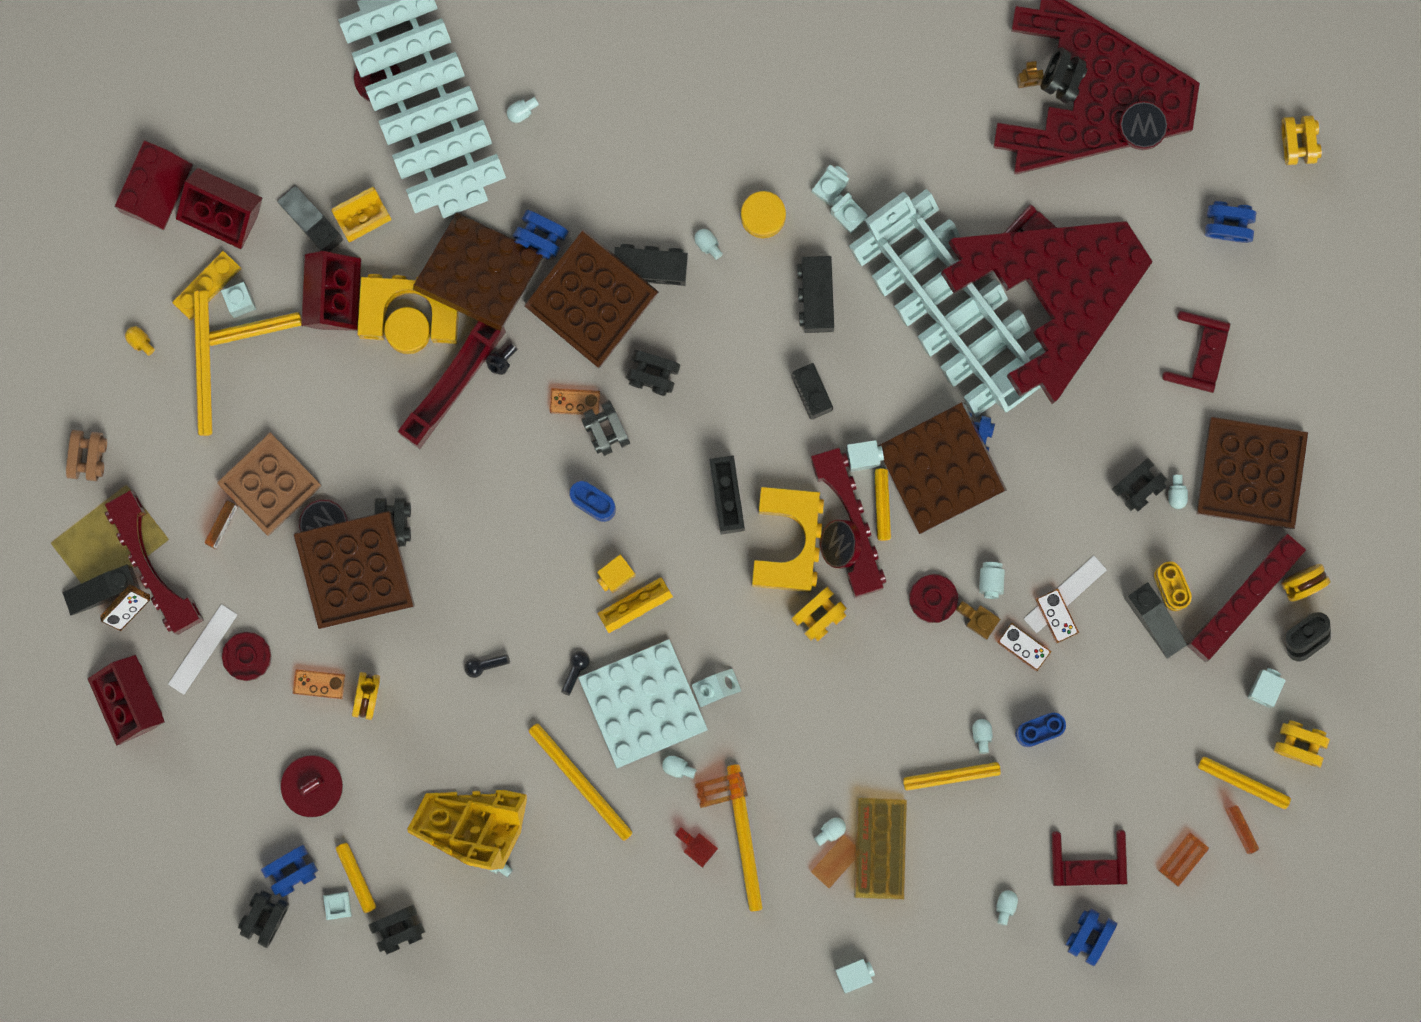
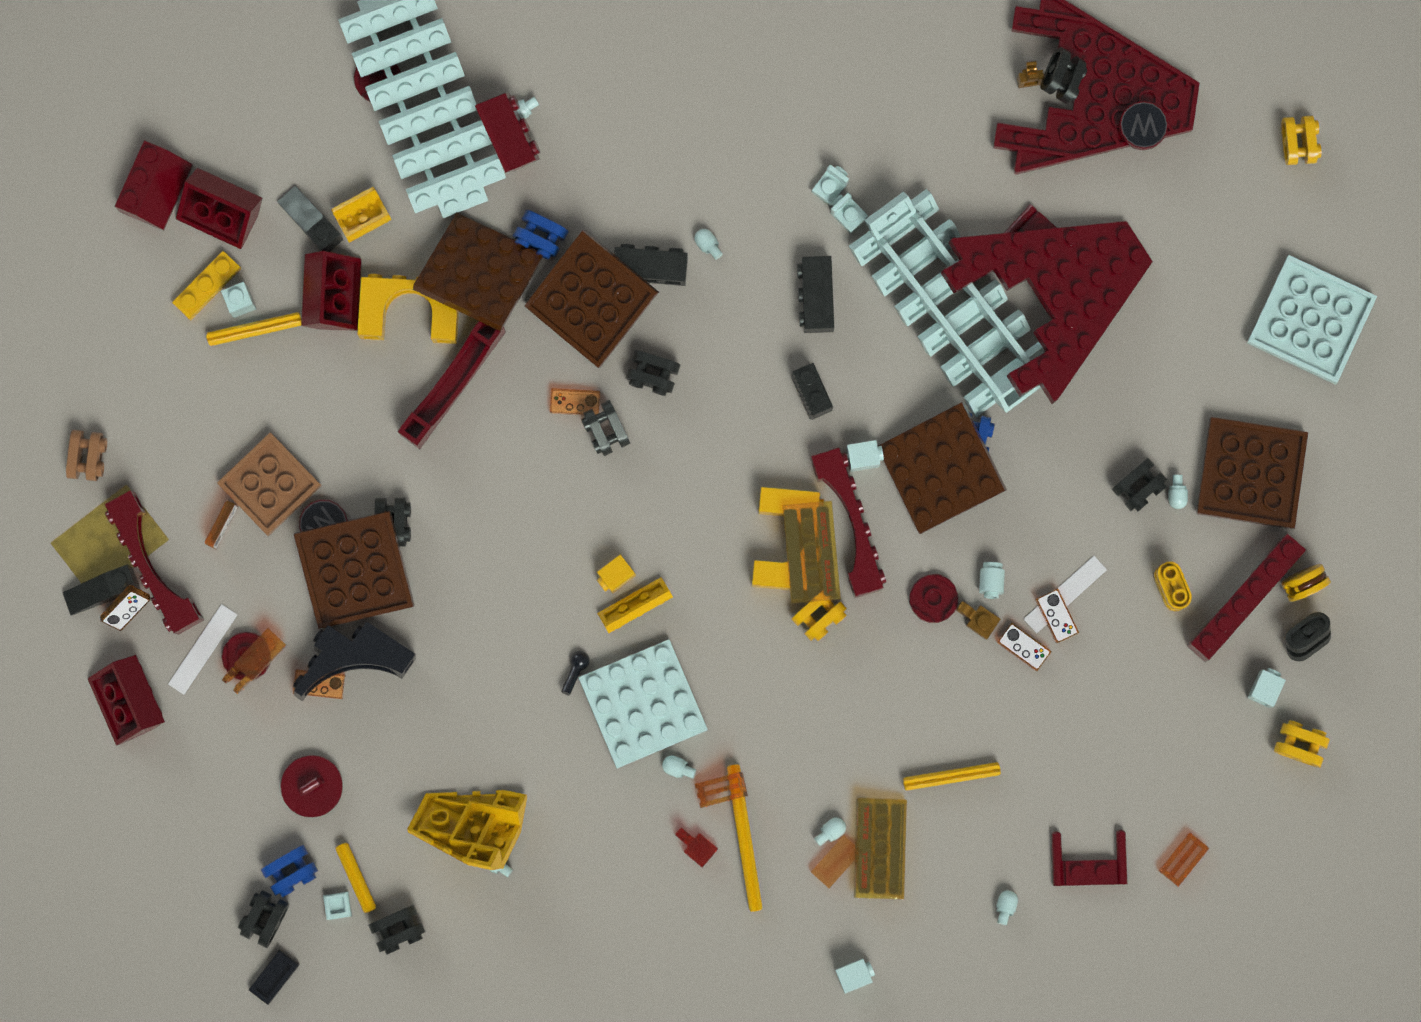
yellow cylinder [125,326,155,356] -> none
yellow axle [193,290,212,436] -> none
yellow head [352,672,380,720] -> none
yellow head [384,307,431,354] -> none
black bar [464,654,510,678] -> none
black plate [486,343,518,375] -> none
yellow axle [529,723,633,841] -> none
blue brick [570,481,616,522] -> none
light aqua bracket [692,669,741,707] -> none
pearl dark grey brick [709,455,745,535] -> none
yellow head [741,191,786,239] -> none
tile [820,519,862,569] -> none
yellow axle [875,468,891,541] -> none
light aqua cylinder [972,719,993,754] -> none
blue brick [1015,713,1066,747] -> none
blue brick [1065,908,1118,966] -> none
pearl dark grey slope [1124,582,1188,659] -> none
dark red plate [1162,311,1231,393] -> none
yellow axle [1198,757,1291,809] -> none
blue brick [1205,201,1257,243] -> none
clear orange tile [1225,805,1259,854] -> none
none -> clear orange hinge [222,628,286,694]
none -> black tile [249,950,299,1005]
none -> black arch [293,622,416,701]
none -> dark red slope [475,93,540,173]
none -> clear yellow tile [783,501,841,604]
none -> light aqua plate [1247,255,1377,385]

